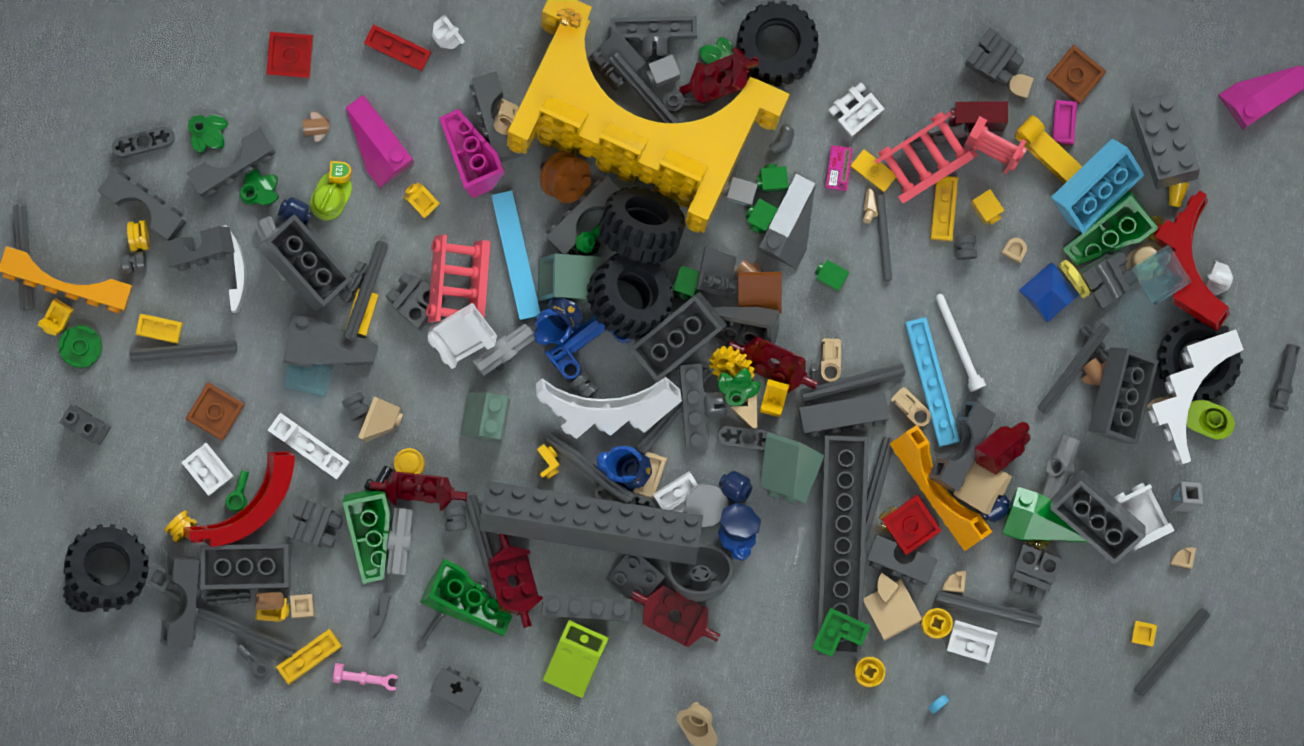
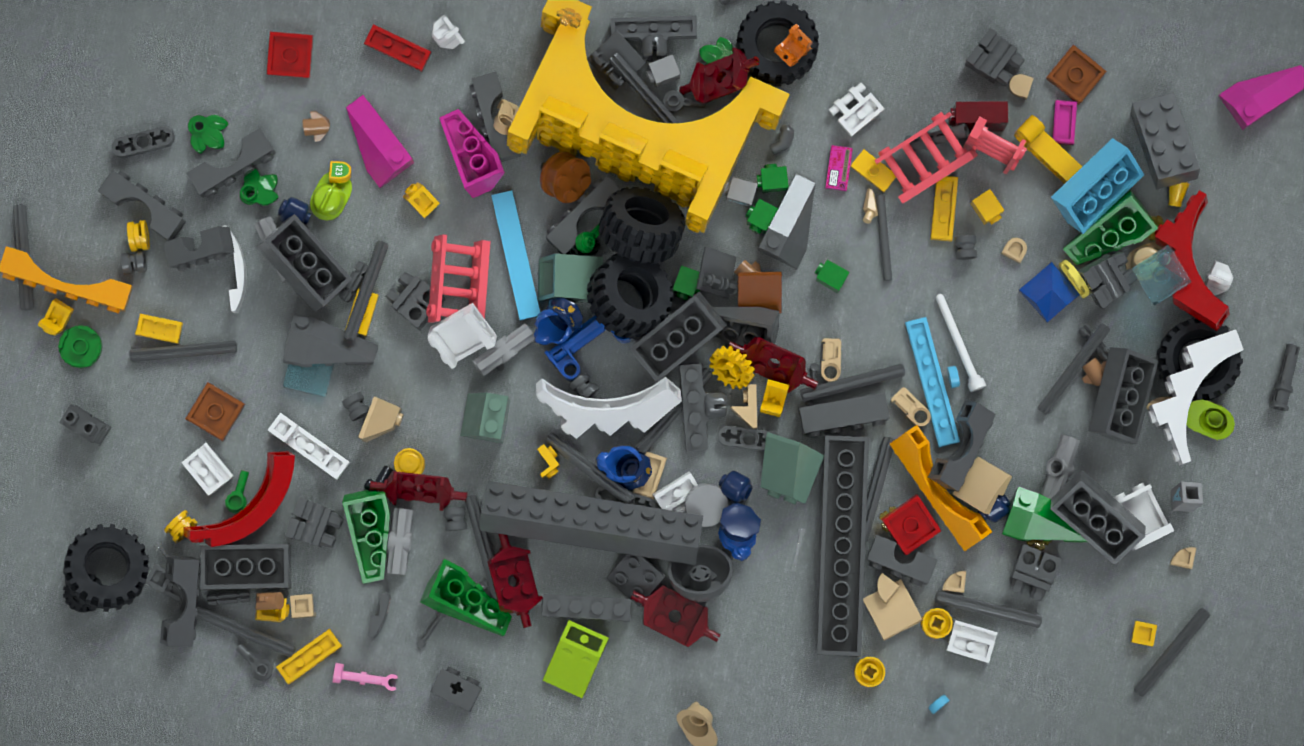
green plate [718,368,761,407] -> none
green plate [812,608,870,657] -> none
dark red hinge [975,421,1031,475] -> none
none -> orange piece [774,24,813,67]
none -> medium azure tile [947,366,960,388]

